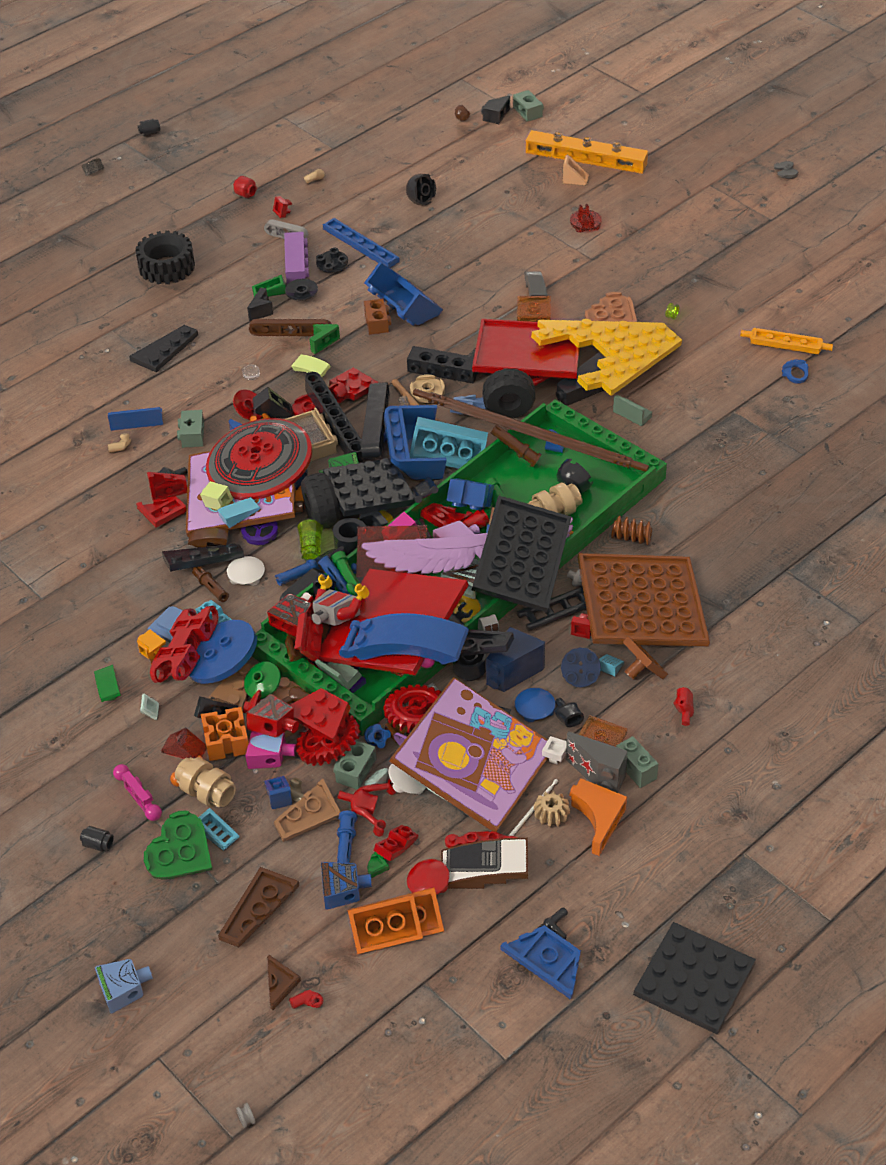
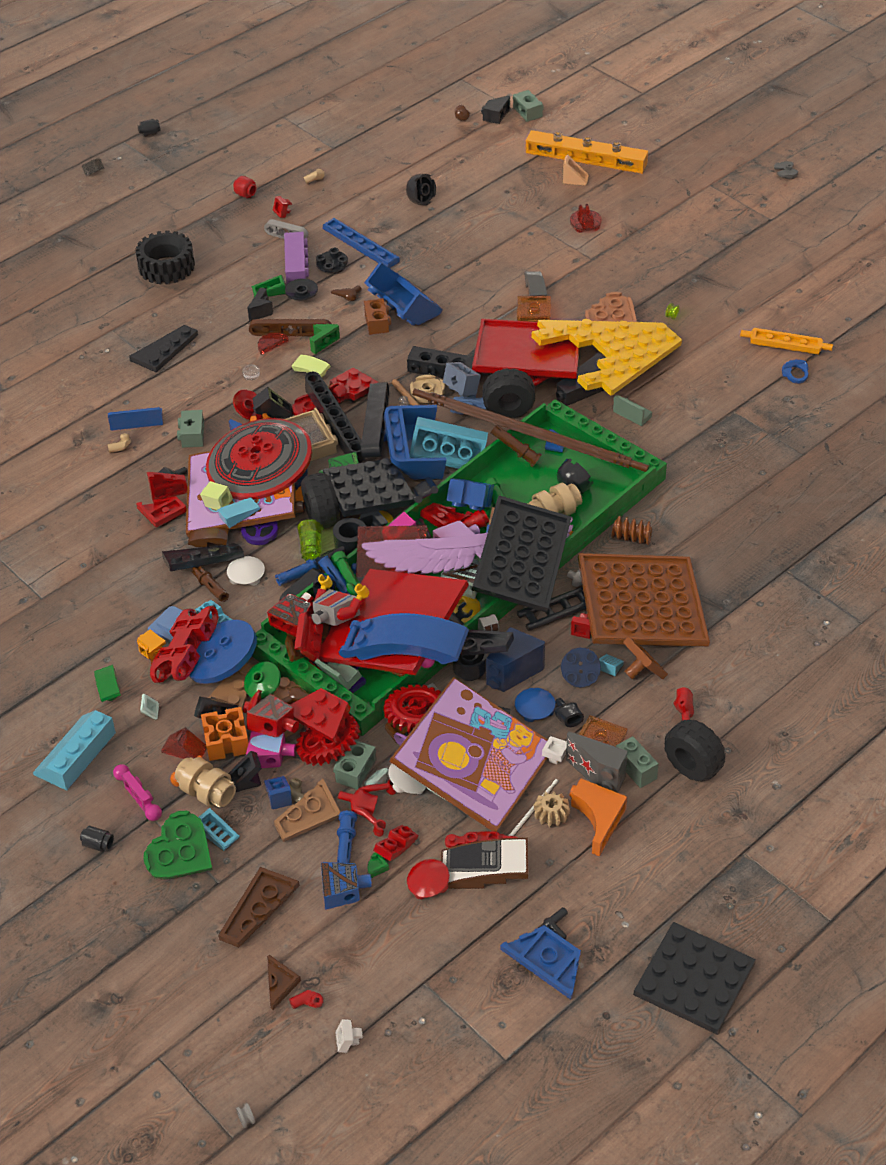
medium blue torso [95,959,153,1014] -> none
orange slope [348,887,444,954] -> none
blue brick [364,724,391,748] -> none
none -> medium azure slope [33,710,116,791]
none -> black slope [228,751,262,792]
none -> clear red tile [258,333,289,355]
none -> reddish brown animal [331,285,362,301]
none -> white tile [336,1019,363,1053]
none -> sand blue brick [443,362,481,397]
none -> black tyre [664,720,726,781]

